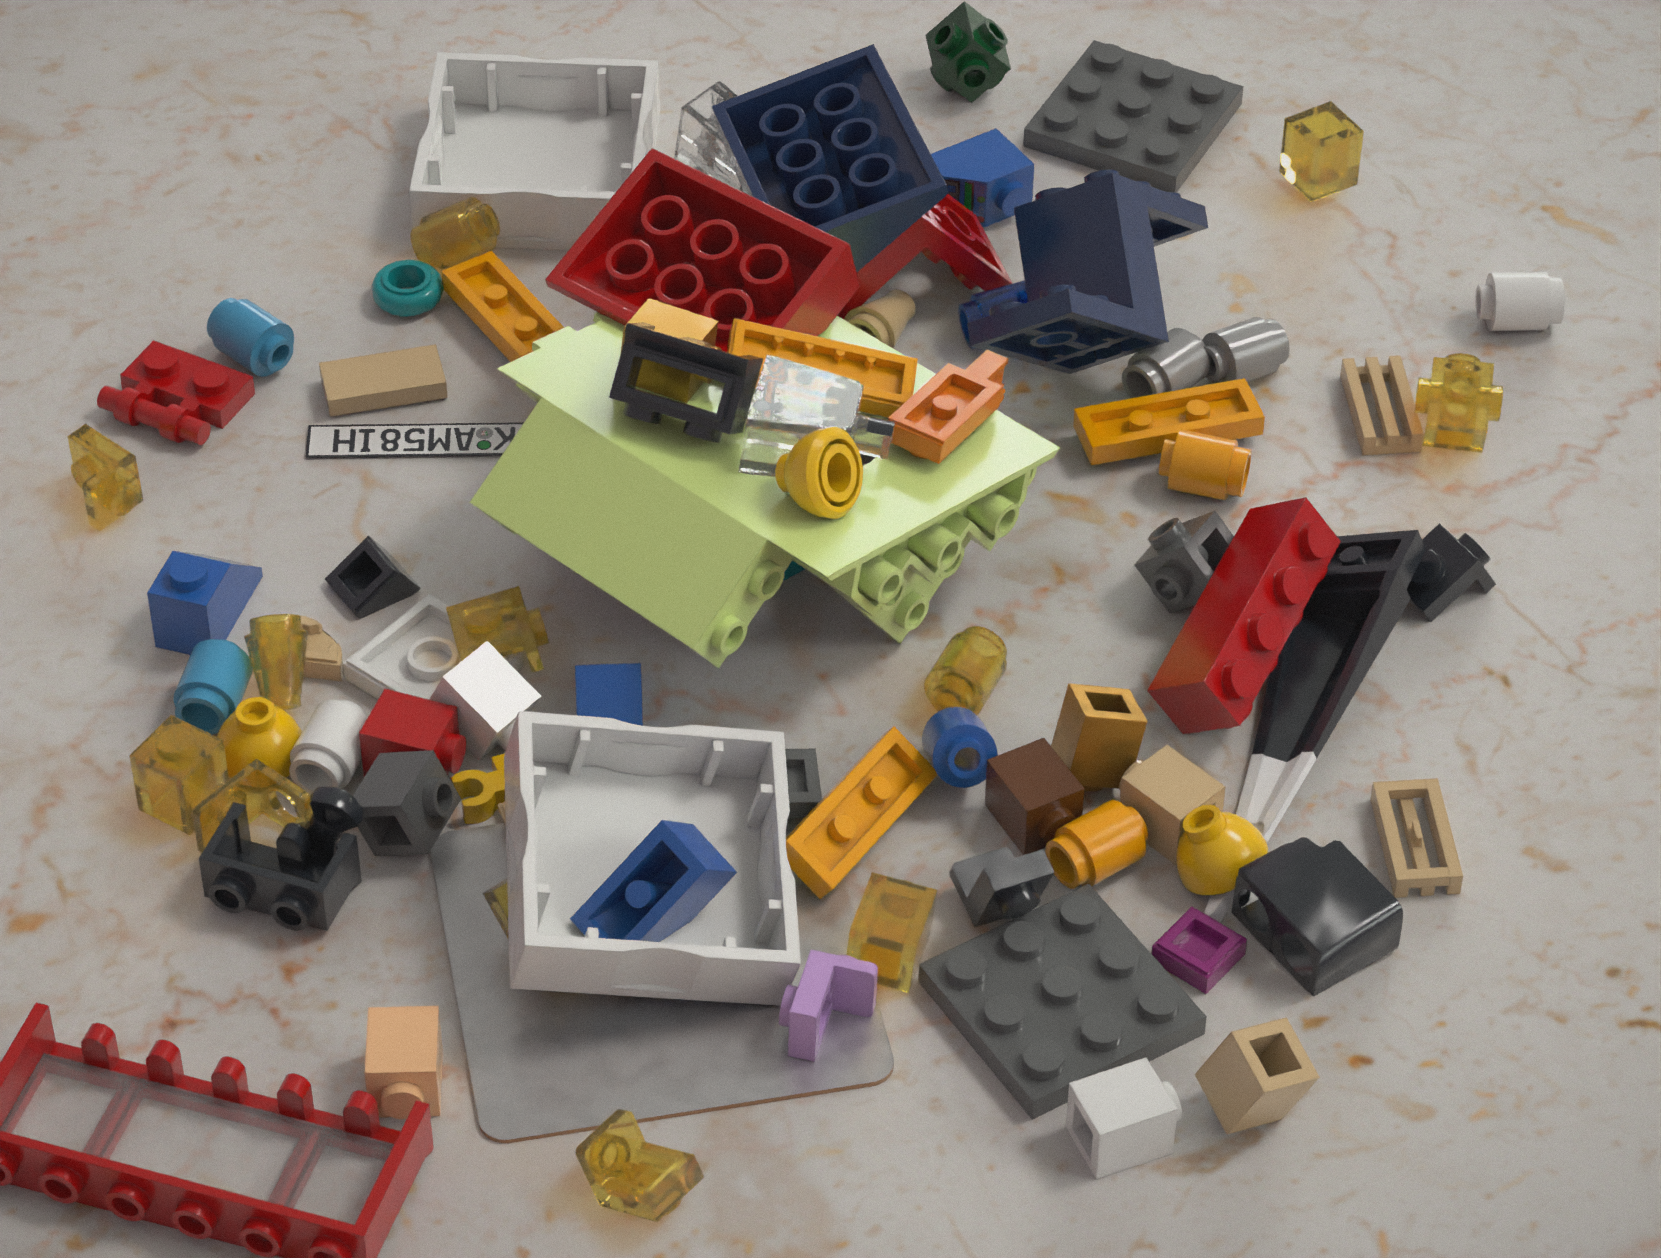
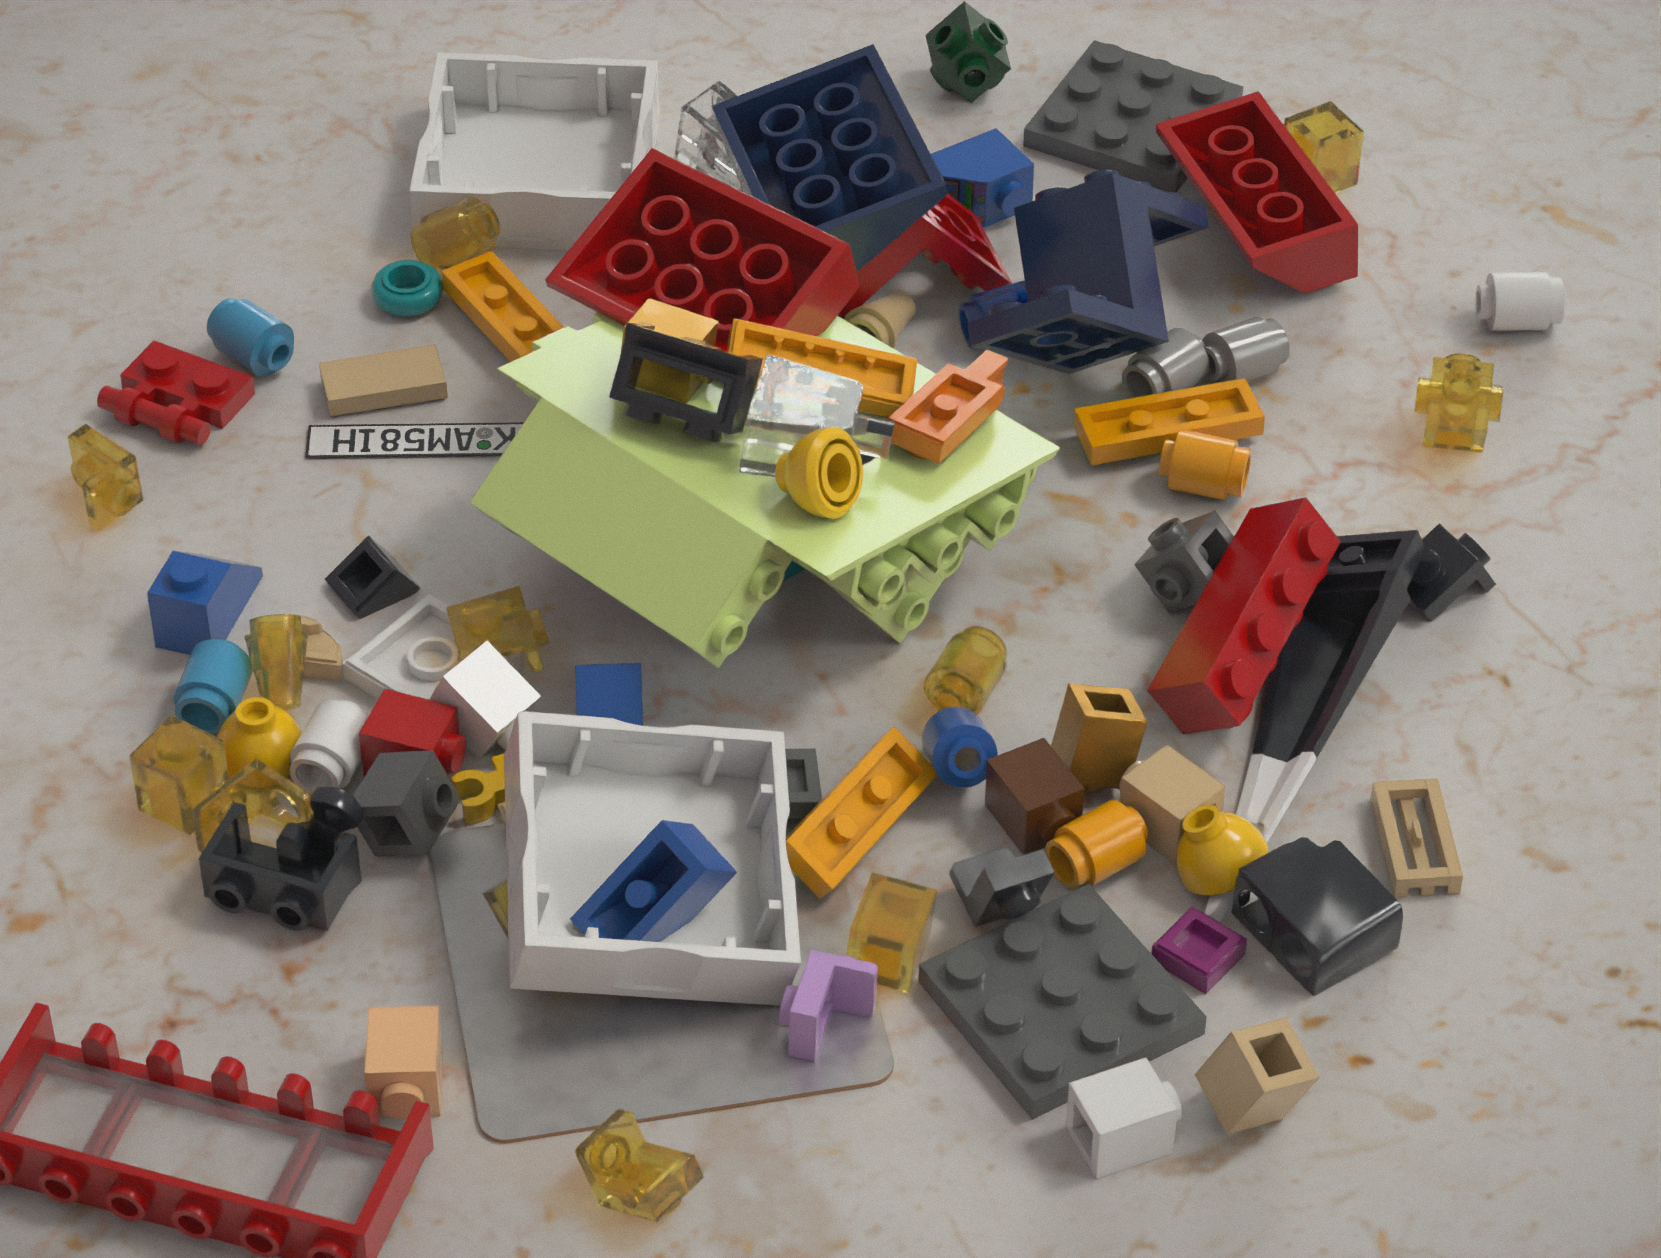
tan tile [1340,355,1424,456] -> none
none -> red slope [1156,91,1358,294]

